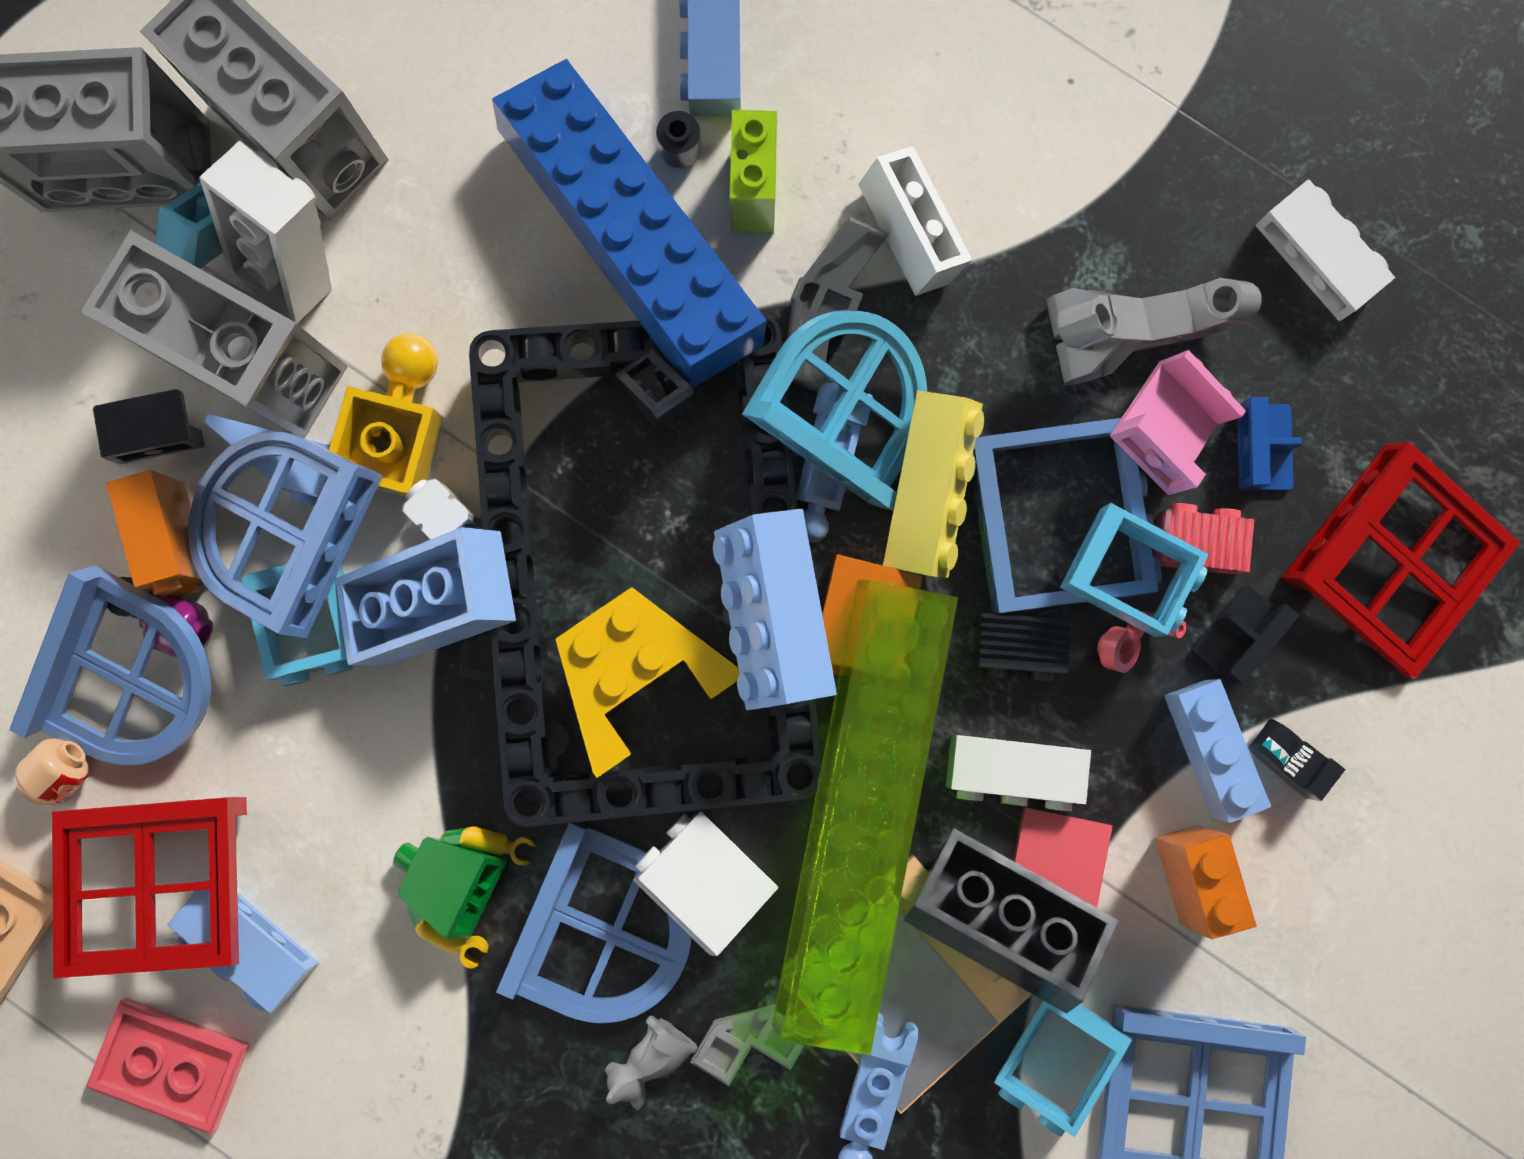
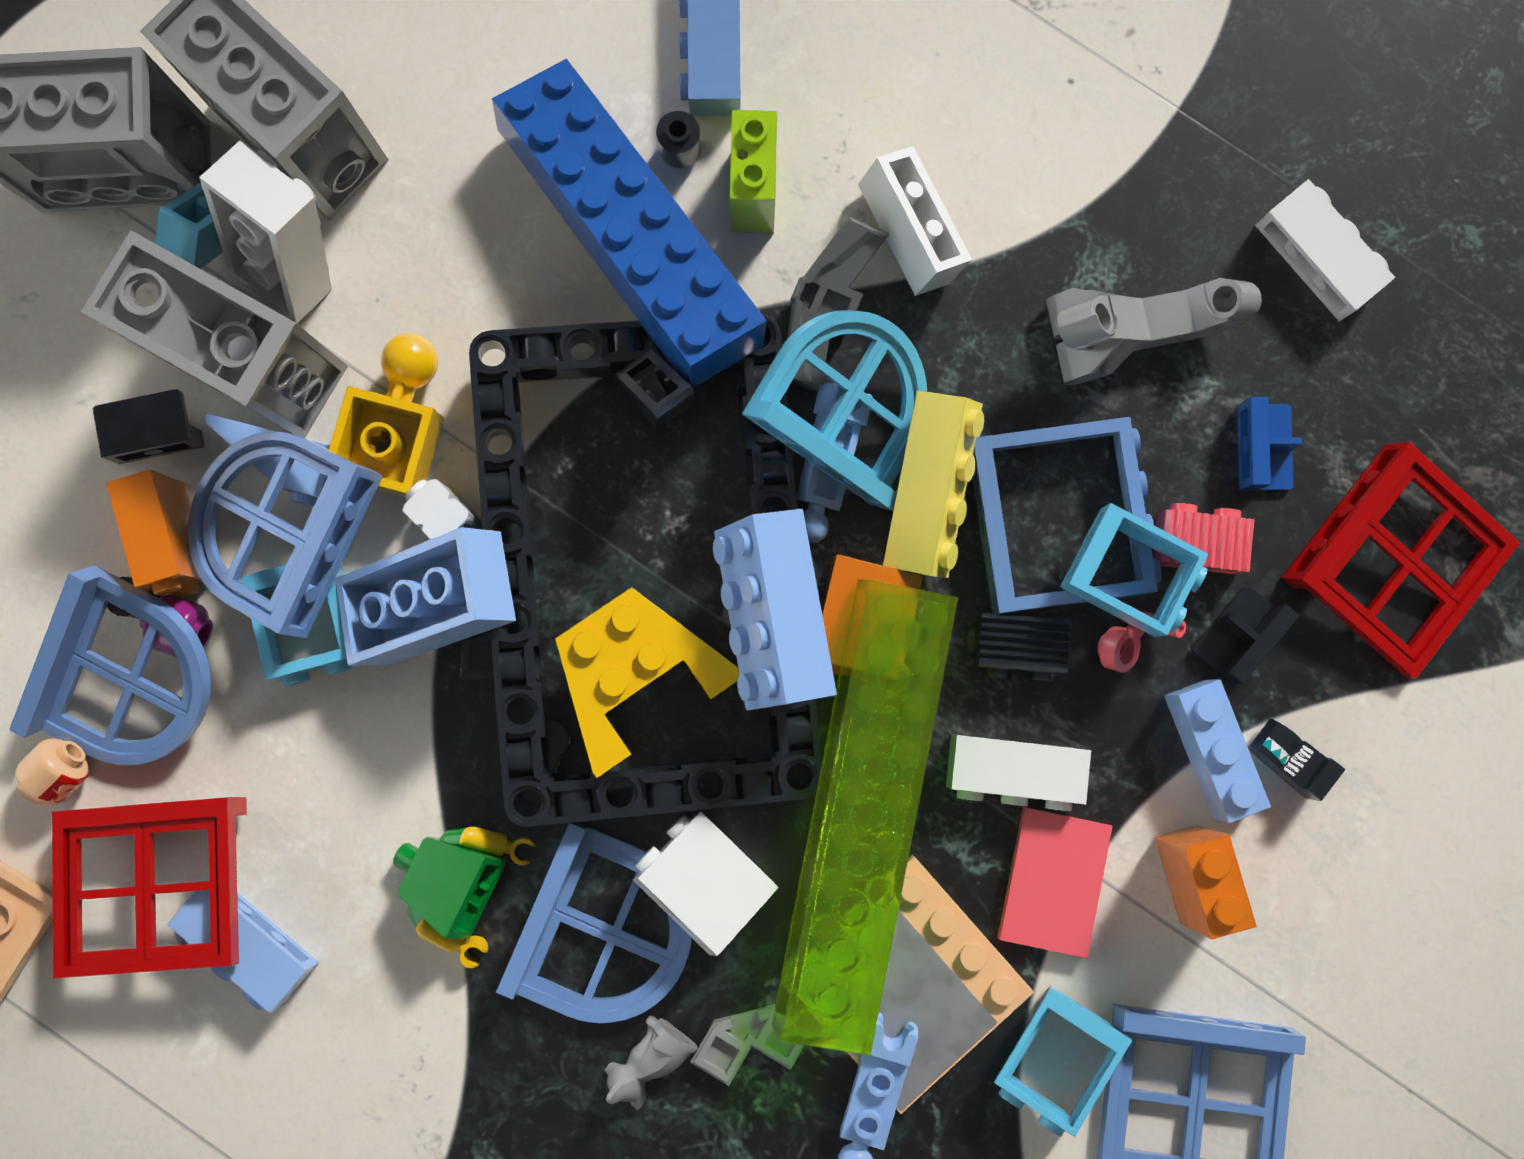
coral tile [86,998,250,1135] -> none
black brick [903,828,1119,1014] -> none
bright pink panel [1110,350,1246,495] -> none

